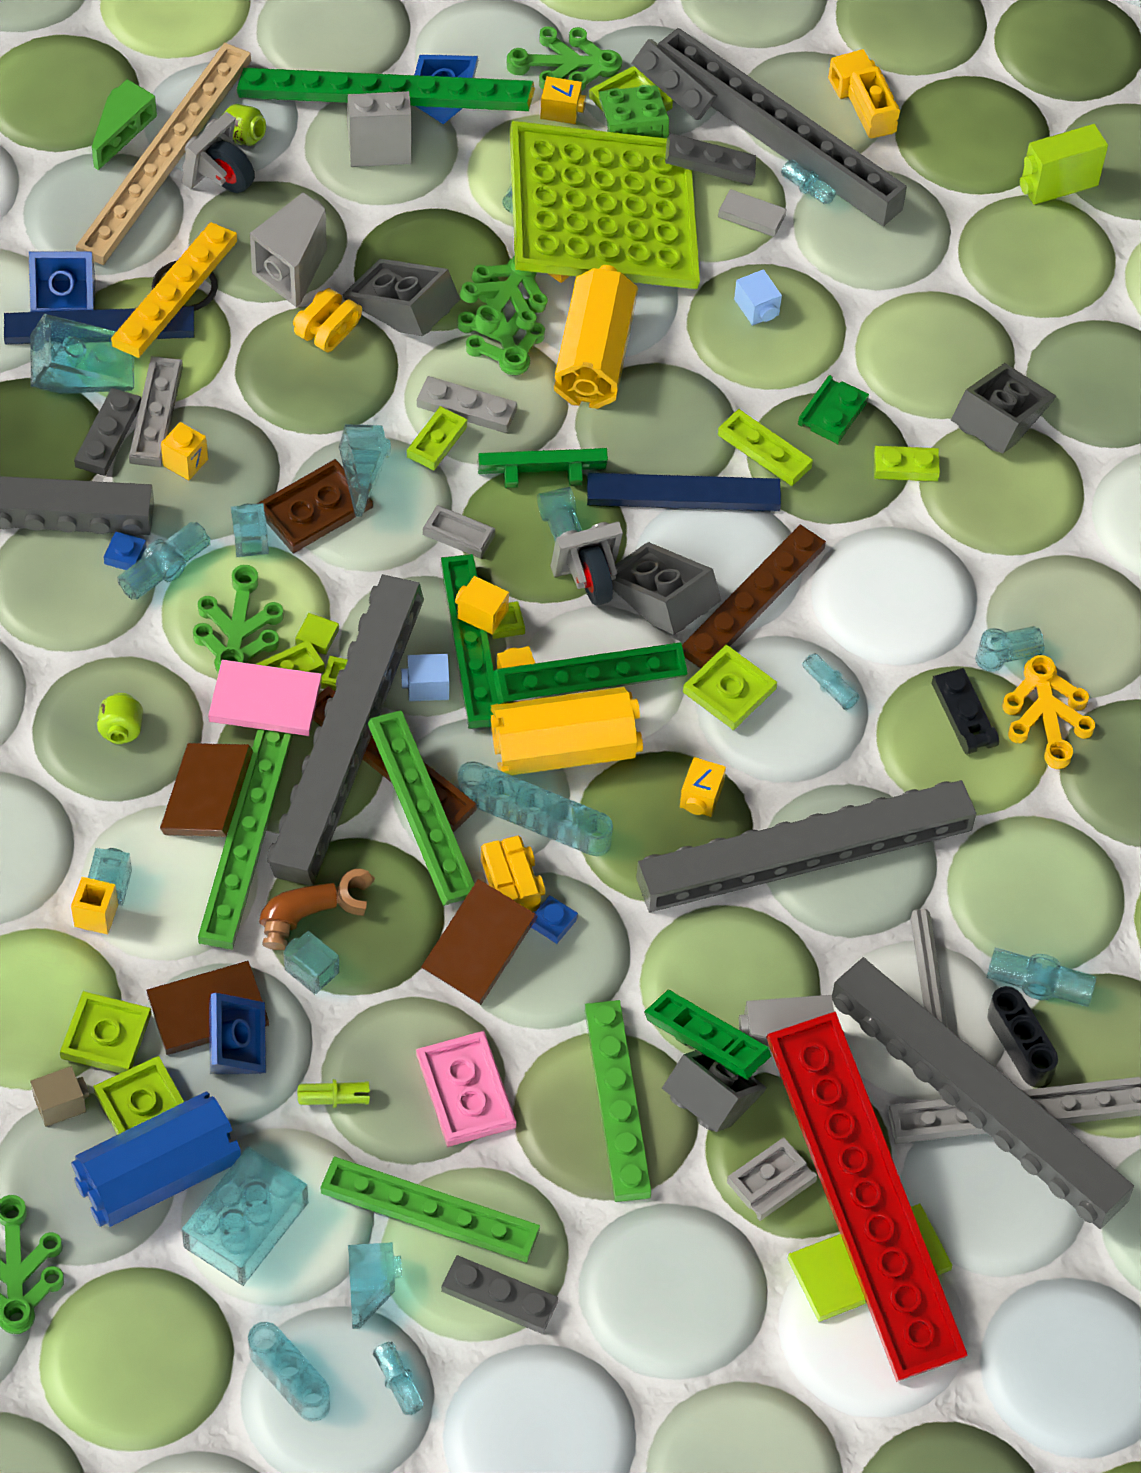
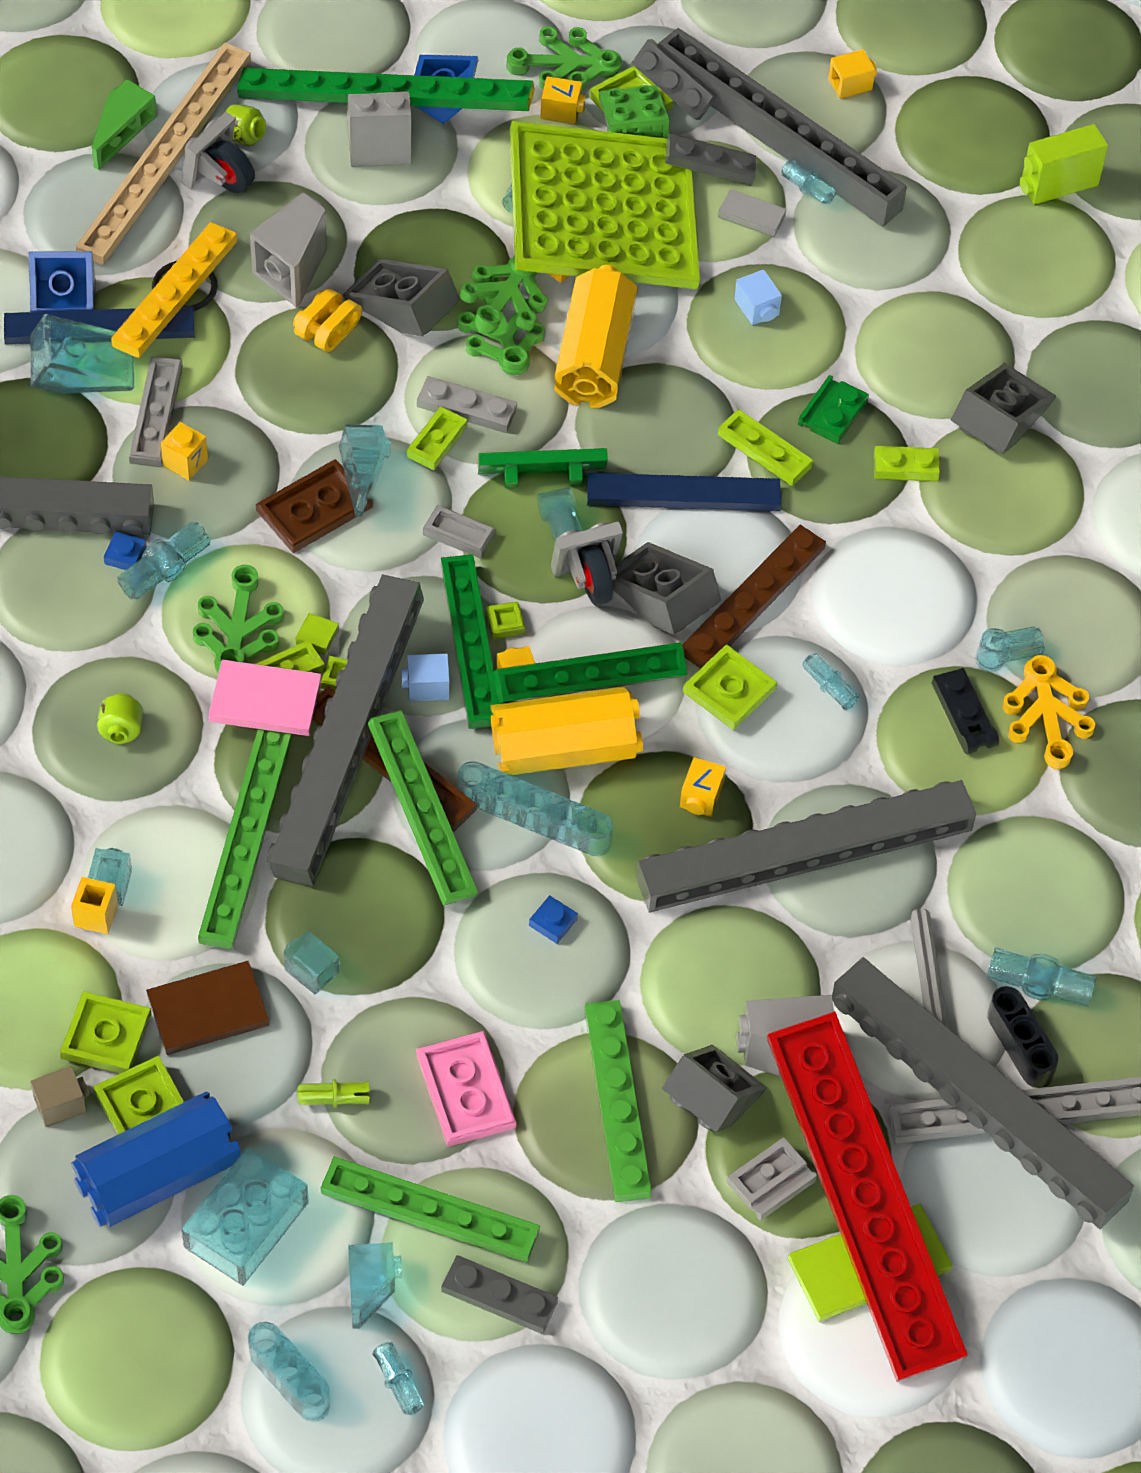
dark grey plate [74,388,141,476] -> none
reddish brown tile [160,743,253,837] -> none
blue slope [209,993,266,1074] -> none
clear light blue brick [231,503,269,557] -> none
piece [259,869,375,950] -> none
reddish brown tile [421,879,538,1005] -> none
yellow brick [455,576,509,635] -> none
yellow brick [481,835,545,912] -> none
green hinge [644,989,772,1079] -> none
yellow brick [848,66,900,139] -> none

